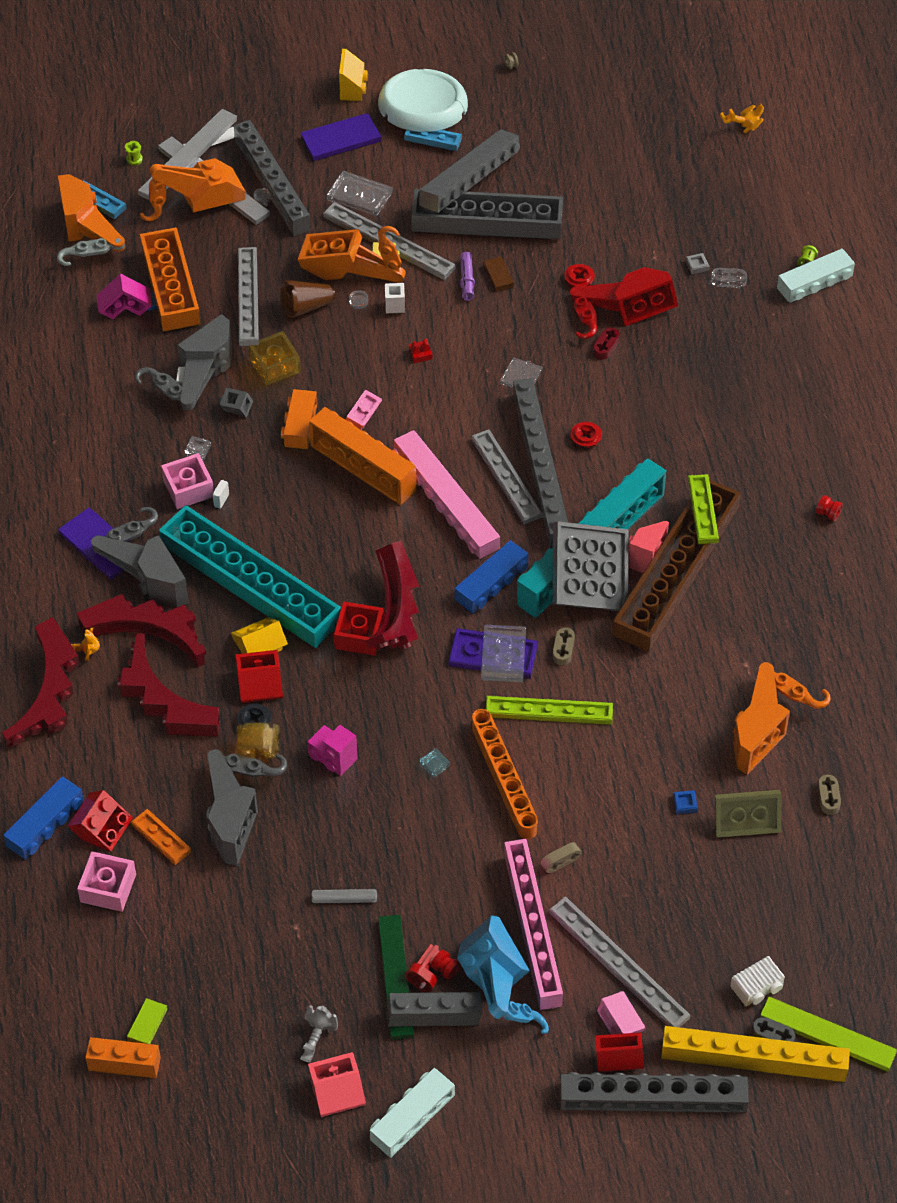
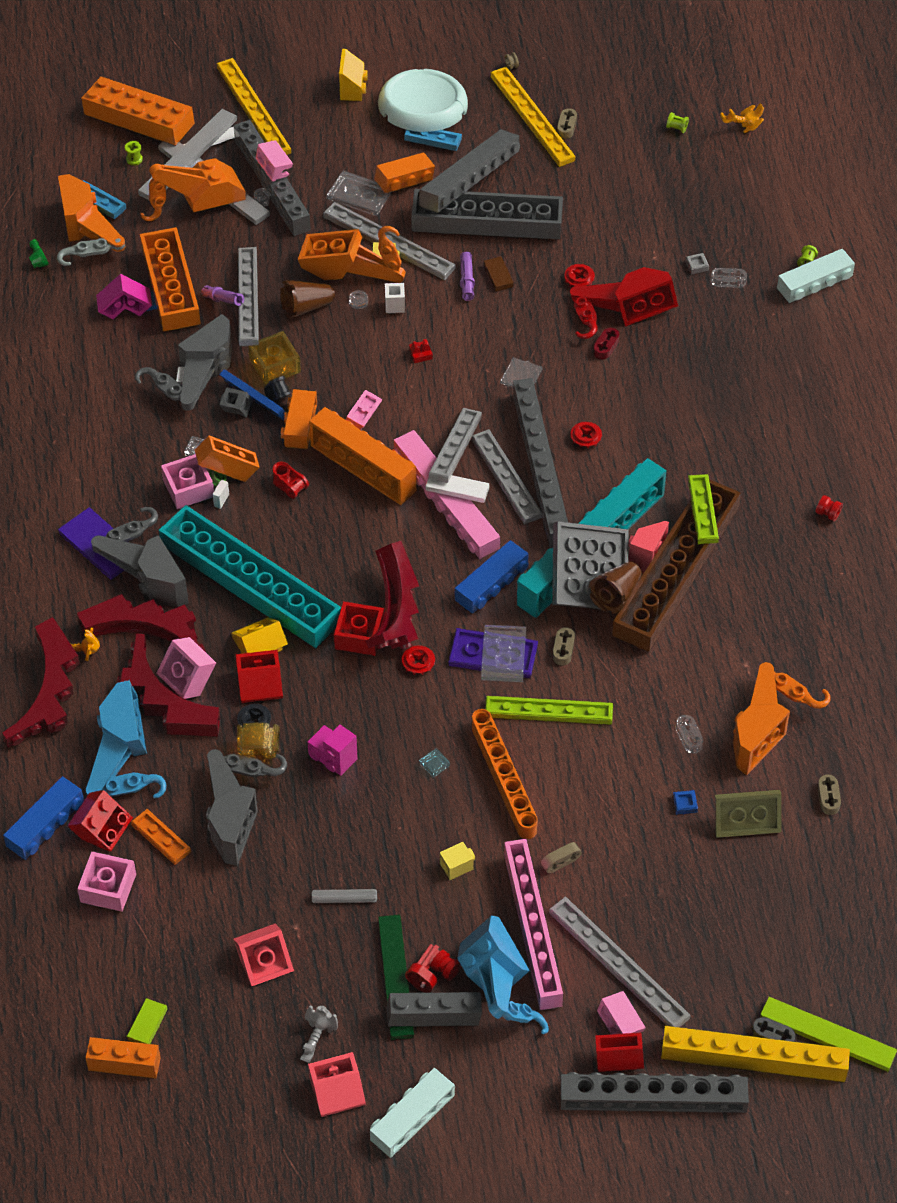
dark purple tile [301,113,381,161] -> none
white brick [731,956,785,1007] -> none
none -> green bar [29,239,49,268]
none -> orange brick [81,77,195,146]
none -> dark azure slope [86,680,166,799]
none -> bright pink brick [156,637,216,699]
none -> orange brick [195,435,260,482]
none -> medium lavender pin [201,286,244,306]
none -> bright green plate [208,470,227,487]
none -> yellow tile [217,58,291,155]
none -> blue tile [220,370,285,420]
none -> coral slope [234,924,294,986]
none -> bright pink hinge [255,140,293,182]
none -> black piece [264,376,292,402]
none -> red piece [272,462,309,499]
none -> orange brick [374,153,435,193]
none -> red gear [402,645,435,675]
none -> white tile [426,476,489,503]
none -> light grey tile [428,408,482,483]
none -> light yellow brick [440,842,475,880]
none -> yellow tile [490,67,575,167]
none -> dark tan beam [557,108,577,139]
none -> reddish brown cone [589,562,642,613]
none -> lime bush [666,112,689,133]
none -> clear beam [676,715,703,753]

